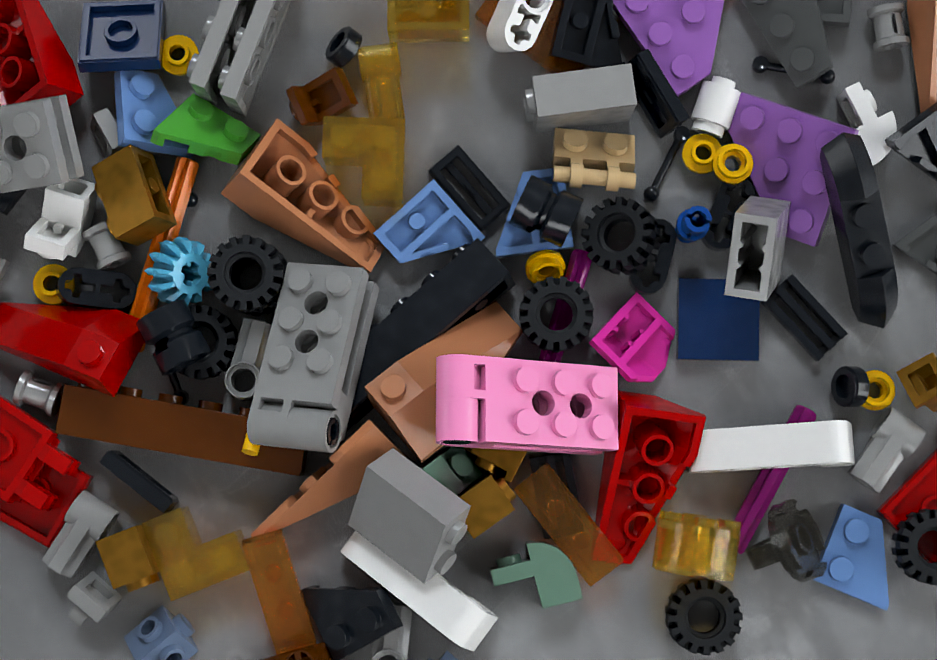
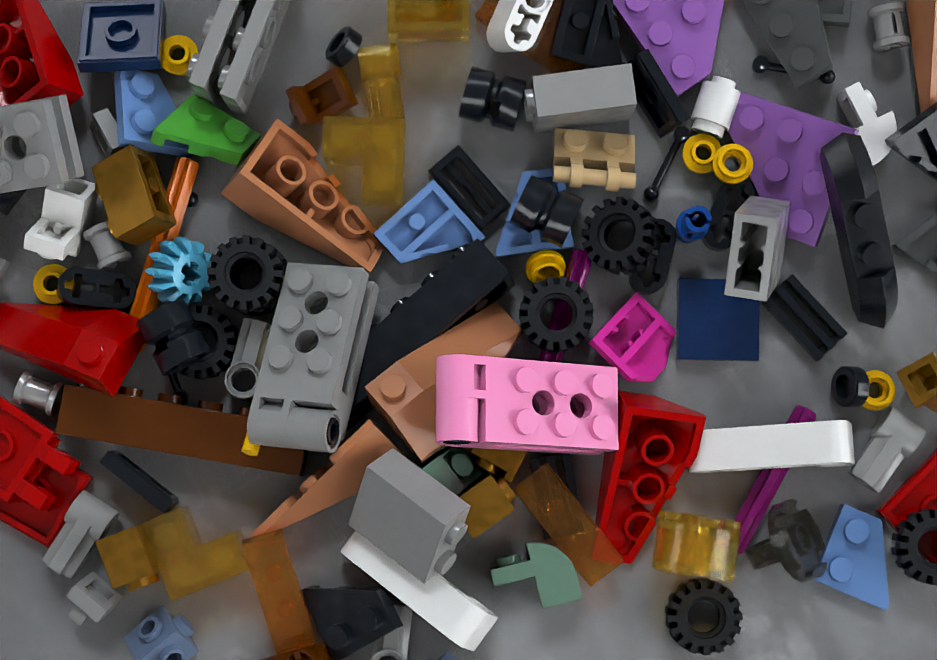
none -> black wheel [459,66,527,132]

